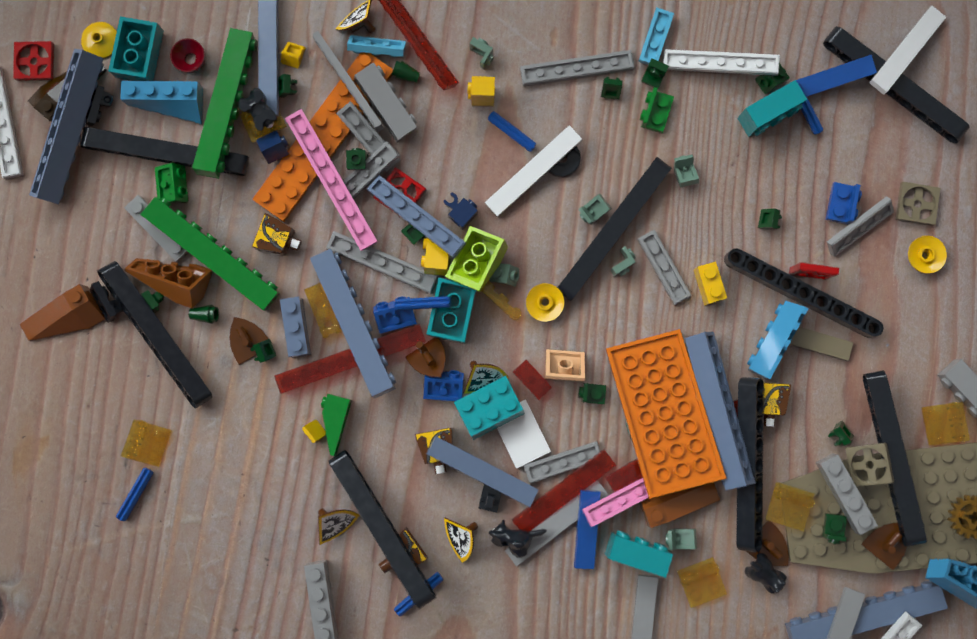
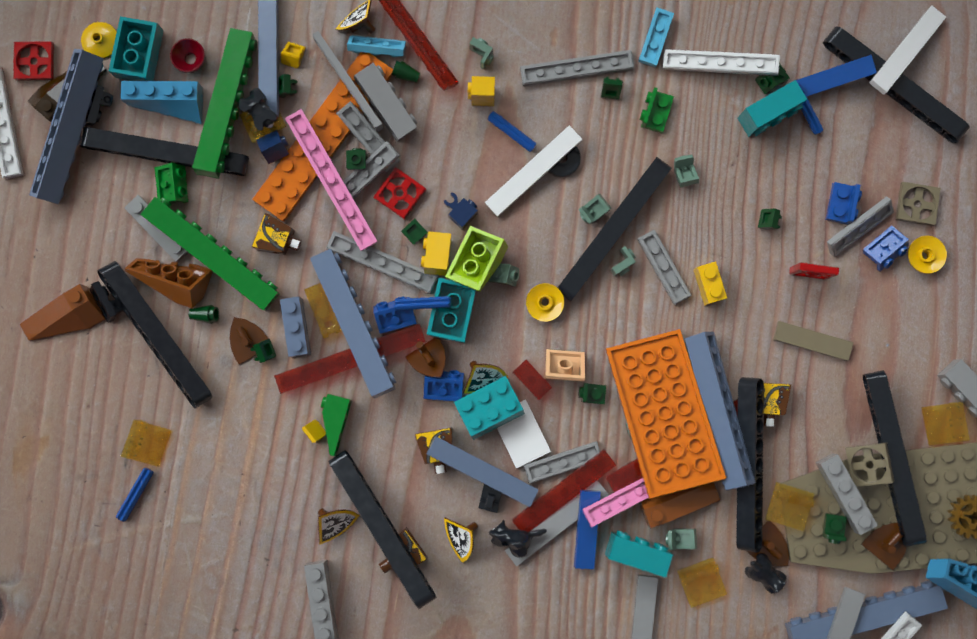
dark green tile [141,290,164,313] -> none
sand blue tile [367,175,466,258] -> none
blue axle [394,572,443,616] -> none
clear yellow plate [481,281,521,320] -> none
dark green bracket [641,58,669,88] -> none
black beam [724,248,884,338] -> none
dark azure wedge [747,301,809,381] -> none
dark green tile [828,420,854,446] -> none
none -> bracket [863,225,909,271]

